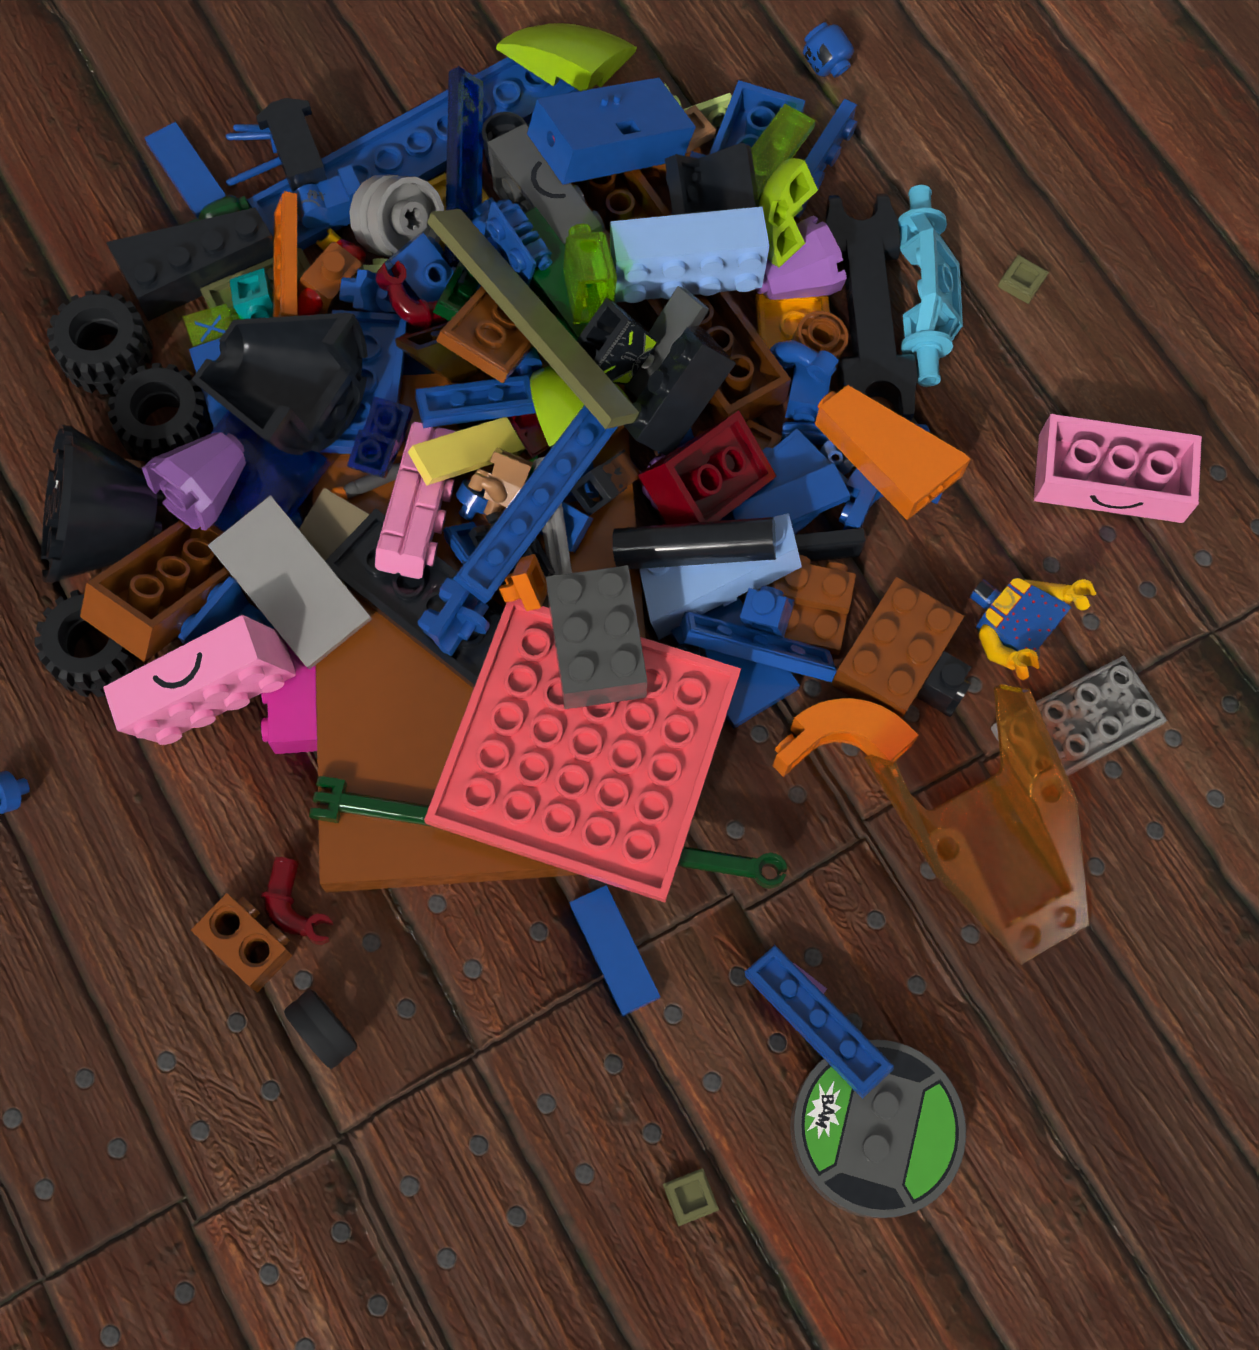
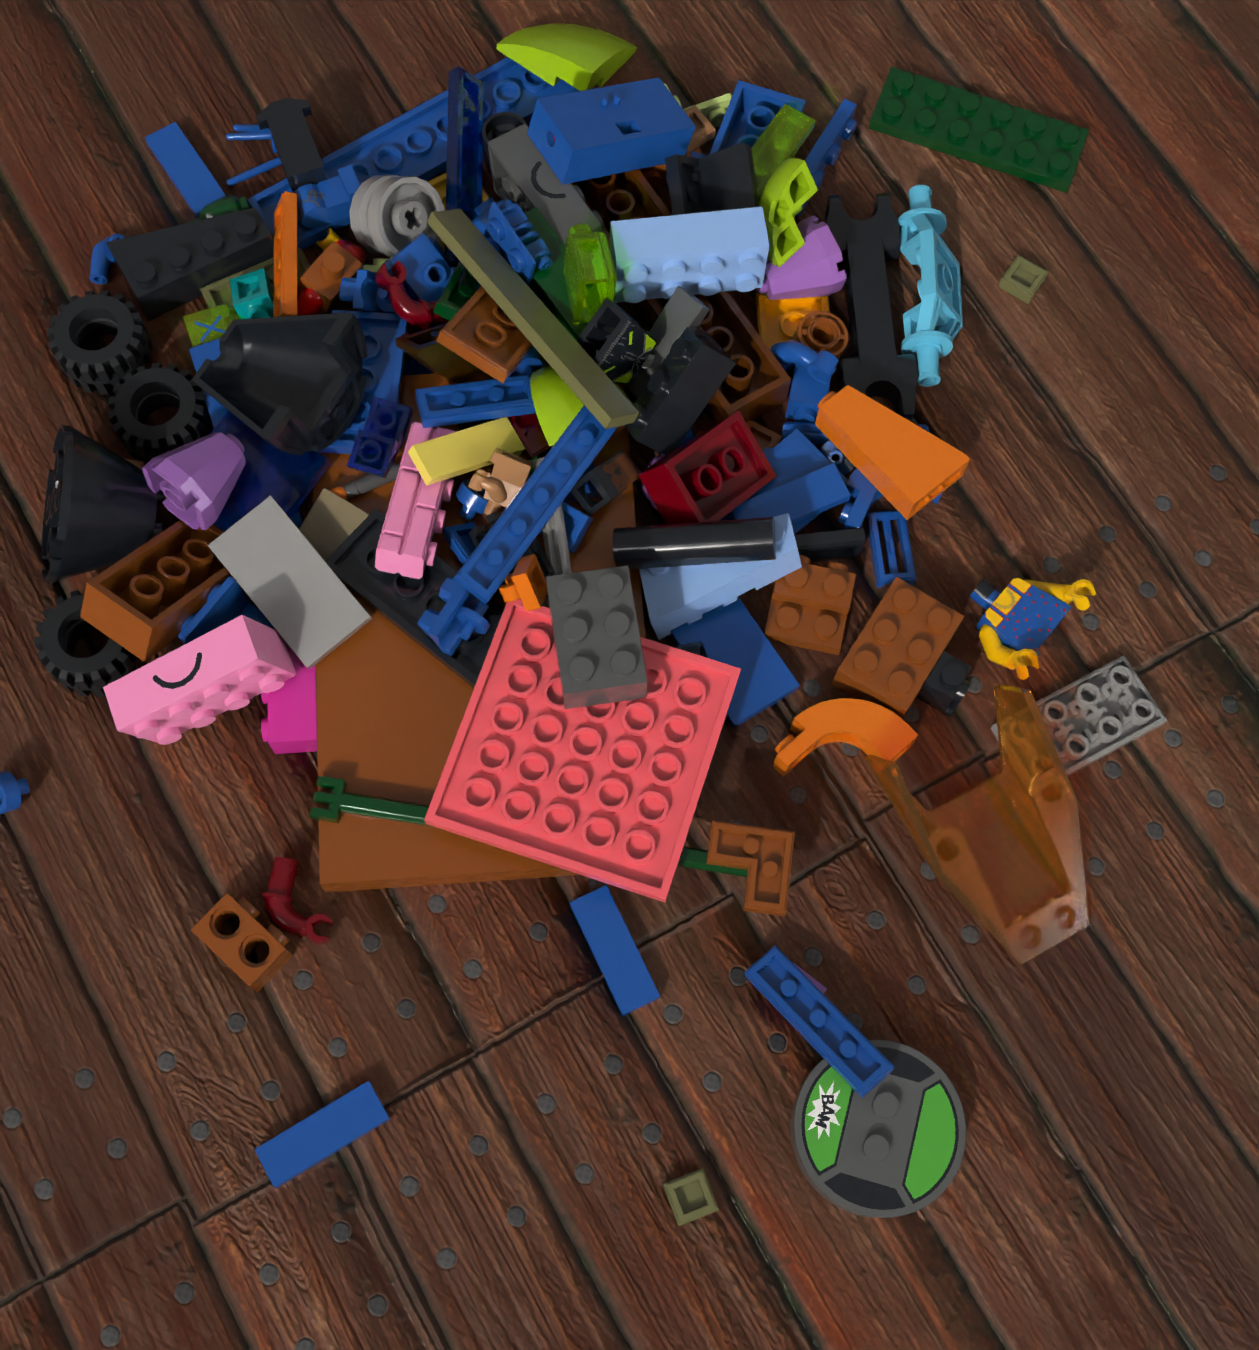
black tyre [283,989,358,1069] -> none
blue tile [680,612,837,682] -> none
blue brick [740,586,795,637] -> none
blue head [803,22,854,78] -> none
bright pink brick [1034,414,1202,523] -> none
none -> blue arm [89,233,126,284]
none -> blue tile [254,1081,390,1188]
none -> dark orange tile [706,820,795,917]
none -> blue tile [865,510,916,588]
none -> dark green plate [868,66,1089,193]

